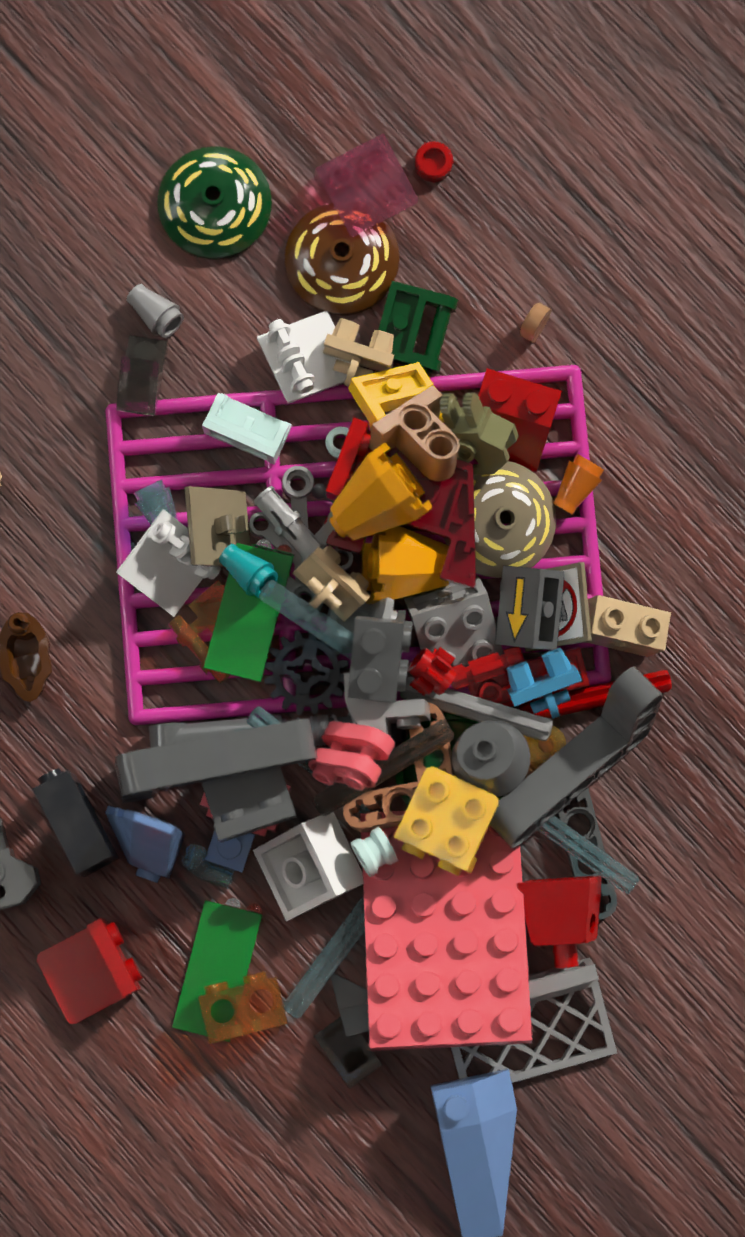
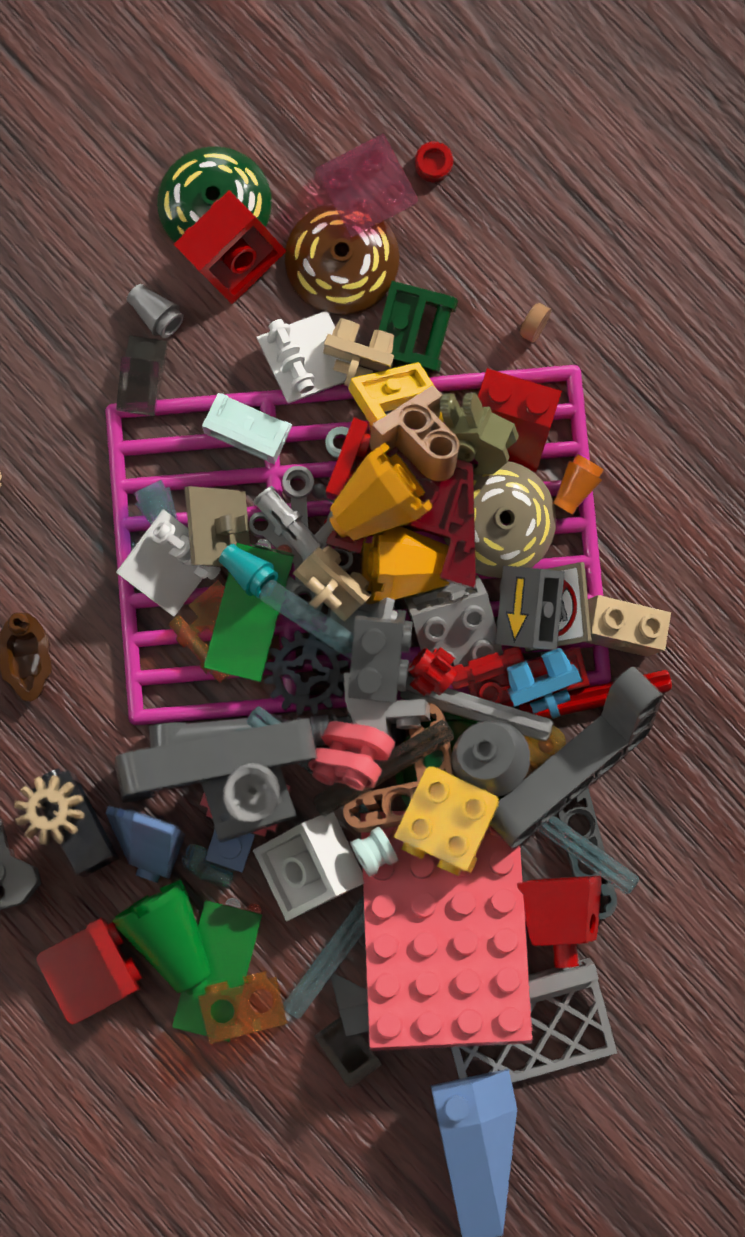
none -> tan gear [15,776,85,845]
none -> green cone [113,880,212,996]
none -> red slope [173,190,287,304]
none -> light grey piece [224,764,280,822]

